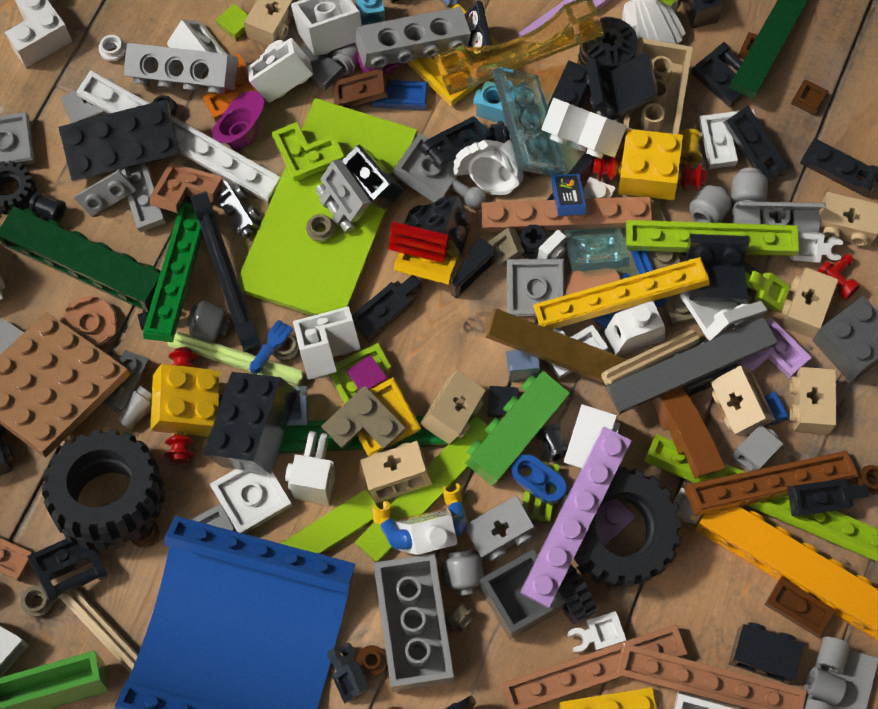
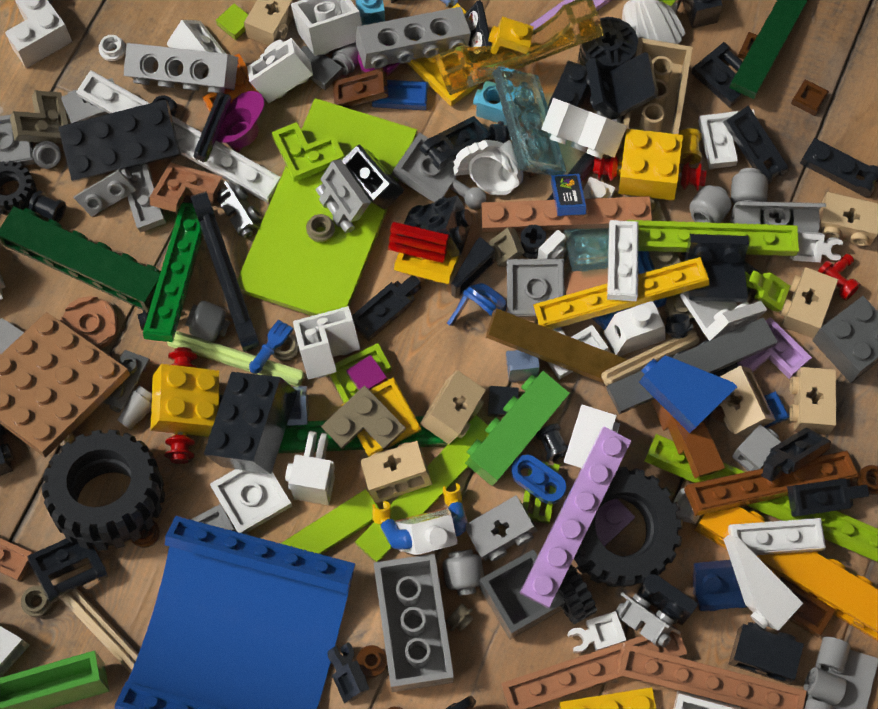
none -> dark tan plate [10,90,68,144]
none -> light grey plate [33,141,61,169]
none -> black axle [193,92,231,162]
none -> blue piece [447,283,507,326]
none -> yellow bracket [488,16,534,55]
none -> white tile [607,220,638,301]
none -> light grey hinge [616,592,681,647]
none -> black plate [637,574,698,625]
none -> blue slope [639,355,737,433]
none -> black plate [665,314,693,338]
none -> dark blue bracket [693,560,747,611]
none -> white slope [724,535,803,631]
none -> white tile [728,518,826,555]
none -> black hinge [761,427,831,482]

